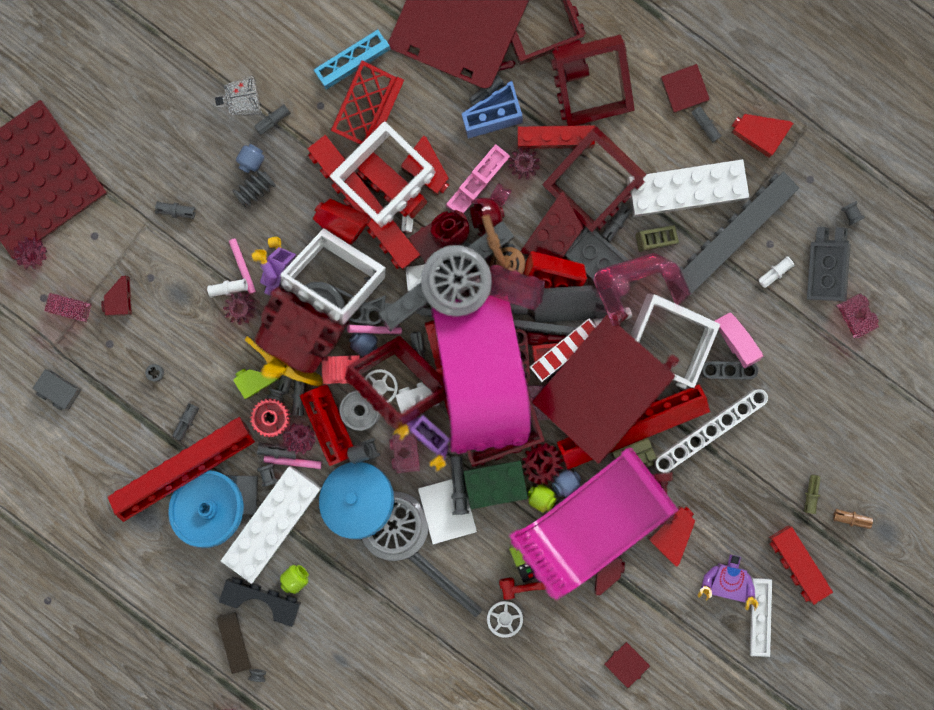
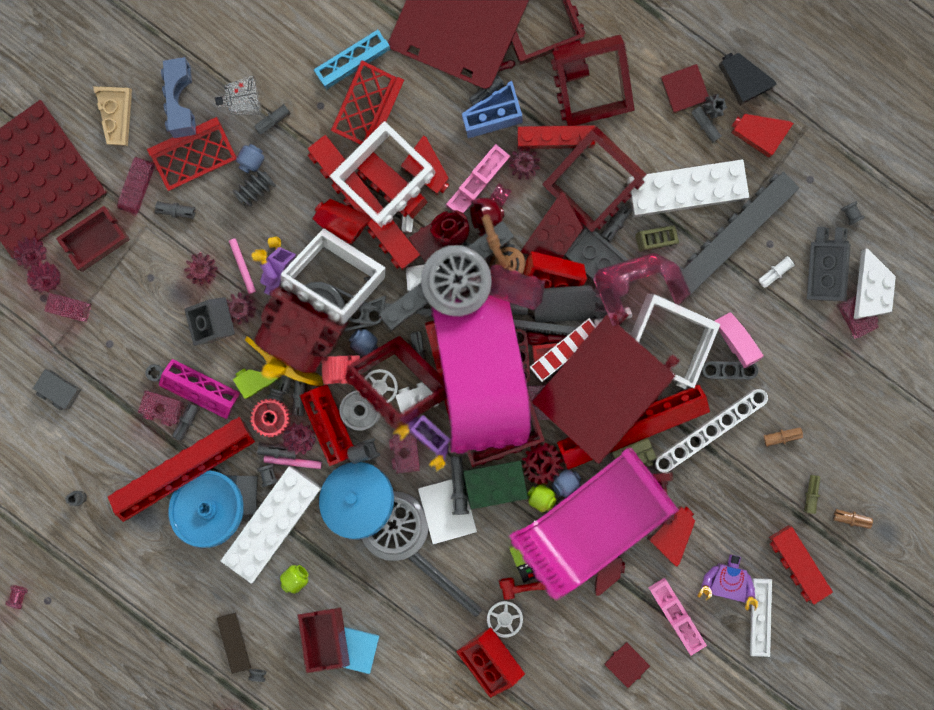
dark red slope [101,276,132,316] -> none
white pin [207,279,248,297] -> none
black arch [219,577,301,627] -> none
bright pink bar [347,325,402,335] -> none
none -> clear pink bush [5,585,28,609]
none -> clear pink gear [27,261,60,294]
none -> dark red piece [56,206,130,272]
none -> dark grey pin [65,491,87,506]
none -> tan wing [93,87,132,146]
none -> clear pink beam [117,157,155,215]
none -> clear pink brick [138,390,185,426]
none -> red fence [147,117,236,191]
none -> dark pink fence [159,359,240,419]
none -> sand blue arch [161,57,196,138]
none -> clear pink gear [184,253,218,286]
none -> dark grey brick [184,297,235,346]
none -> dark red piece [298,607,350,673]
none -> medium azure tile [343,627,379,674]
none -> red slope [456,627,525,698]
none -> bright pink slope [649,578,707,656]
none -> dark grey gear [702,94,727,119]
none -> black slope [719,53,777,105]
none -> medium nougat axle [763,428,803,447]
none -> white wing [854,249,896,319]

